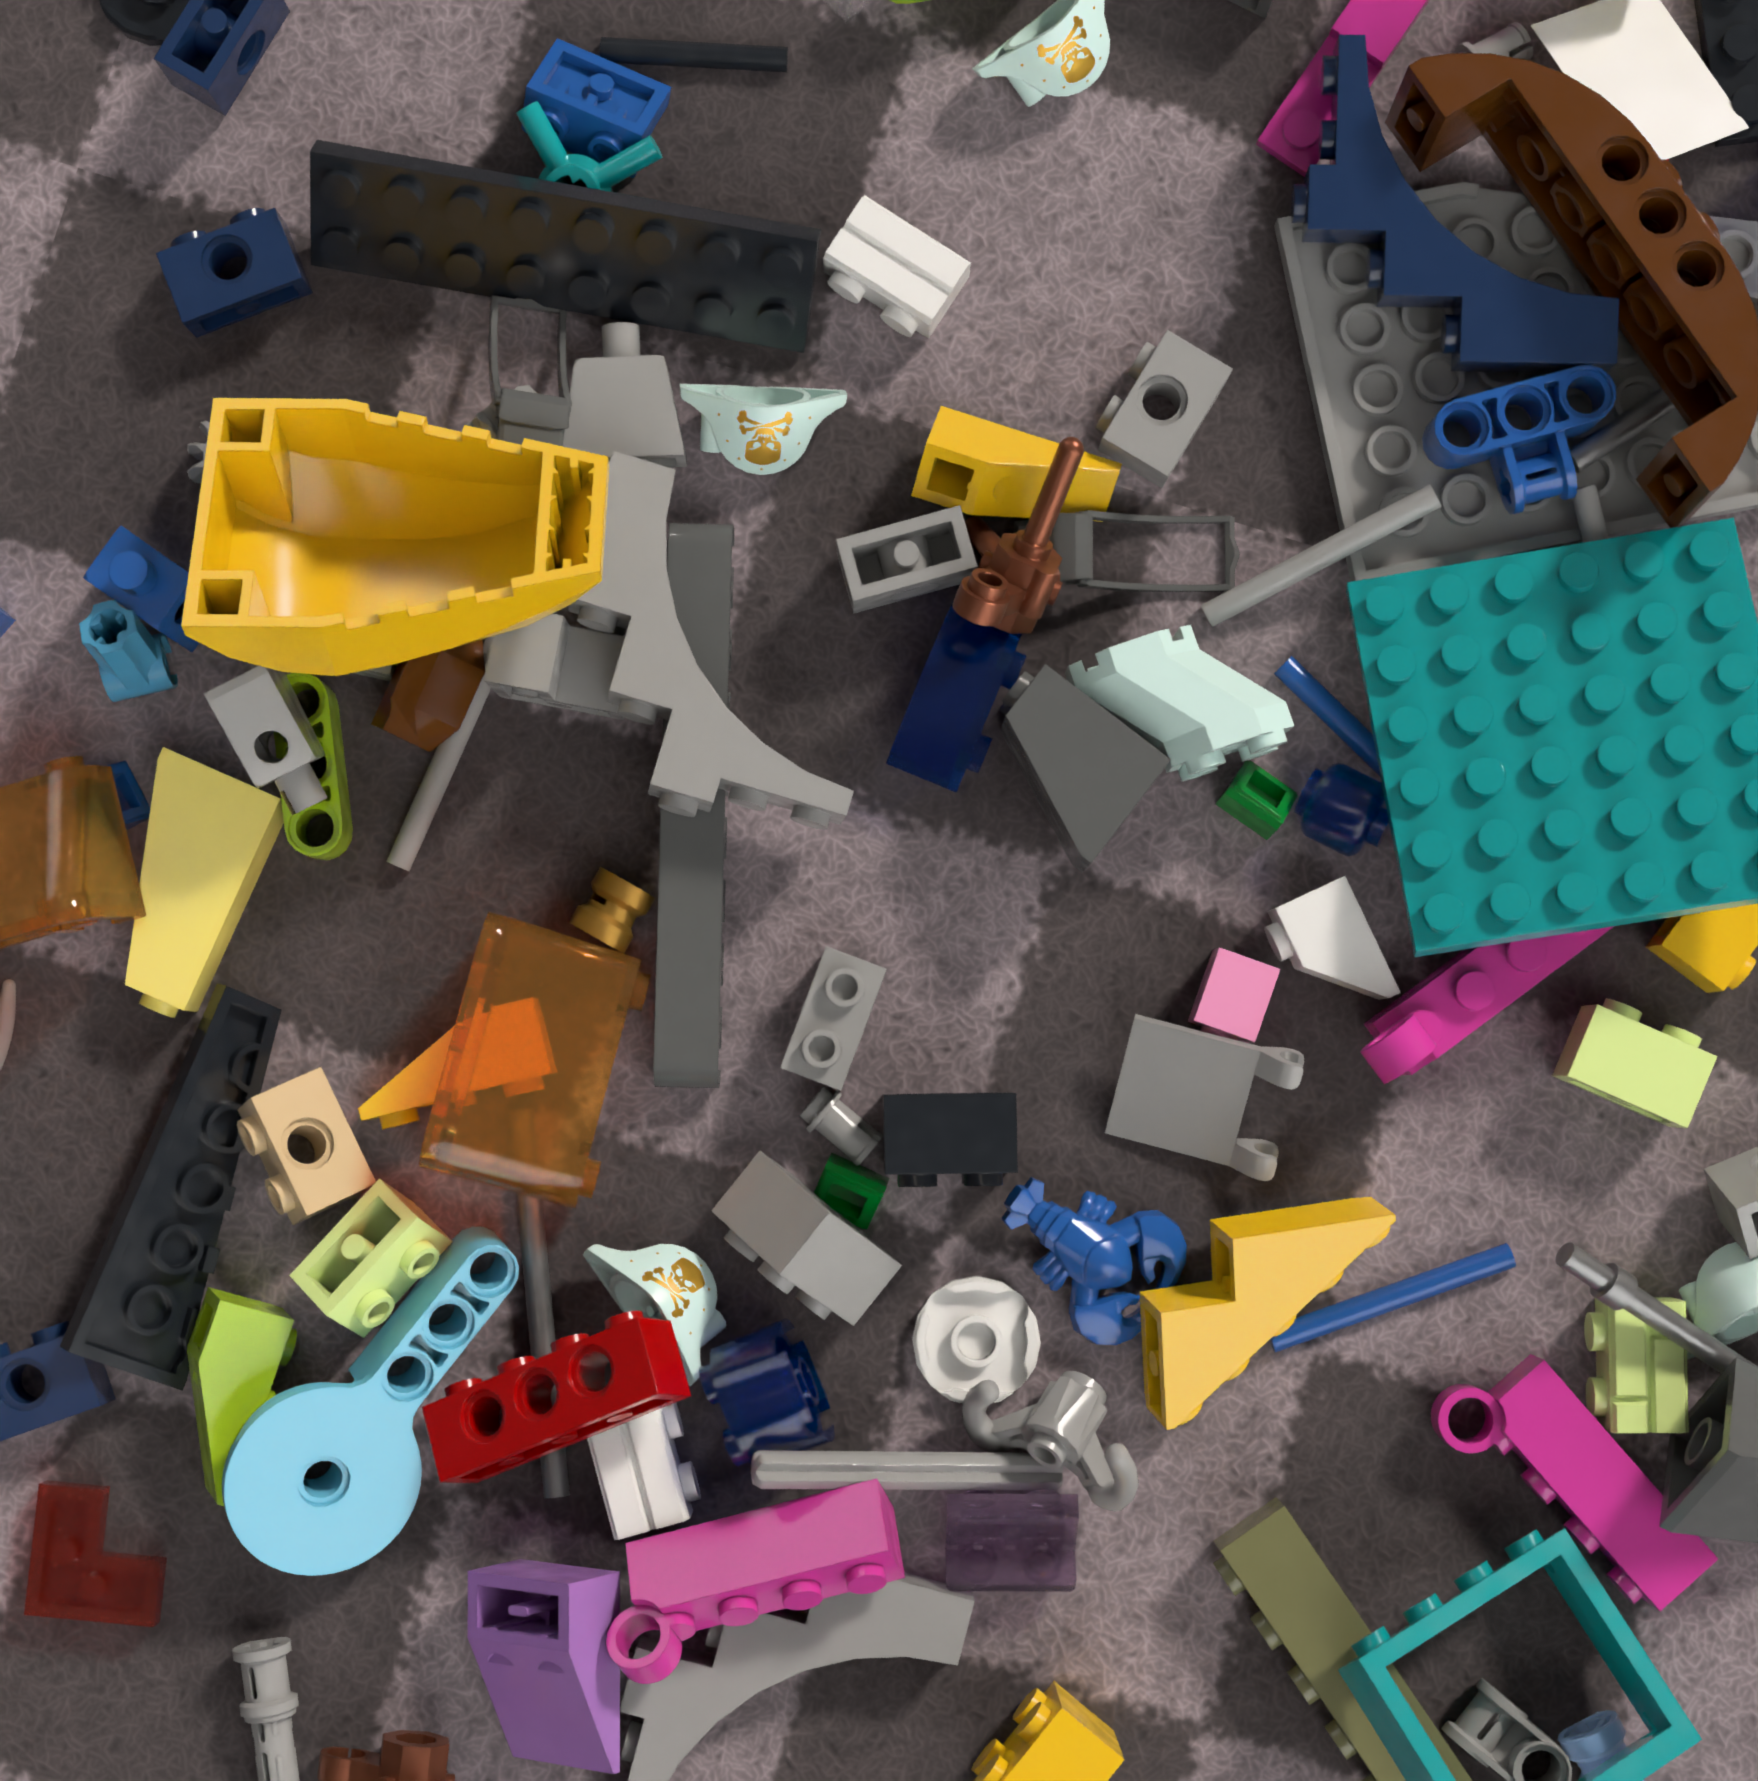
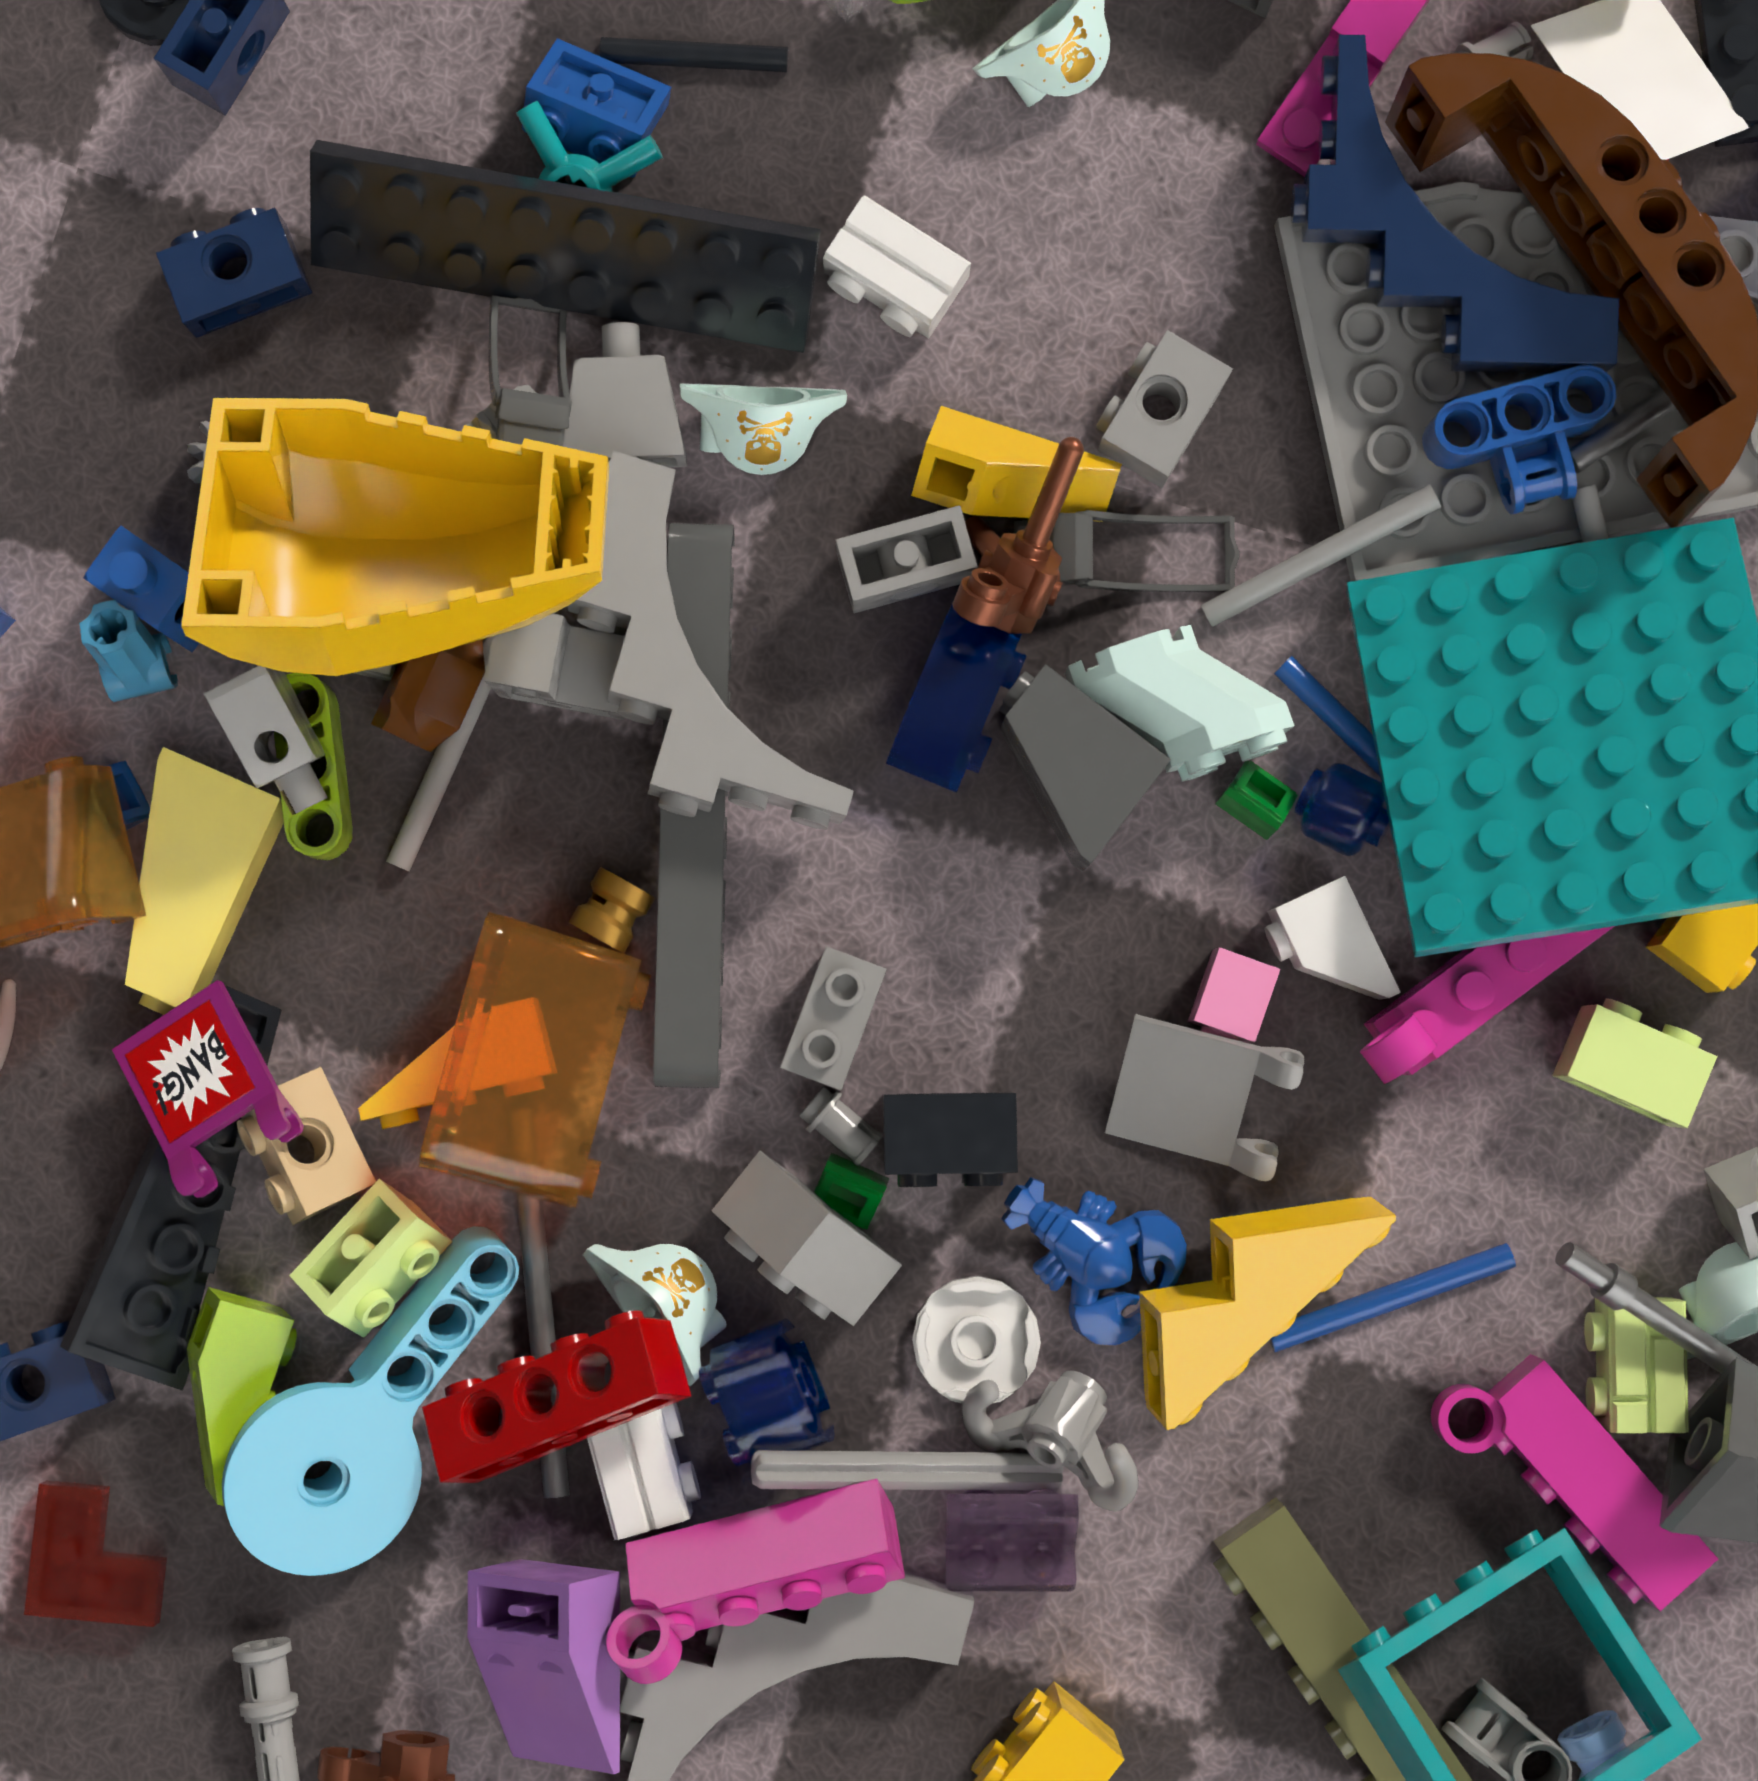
none -> flag [112,980,304,1198]

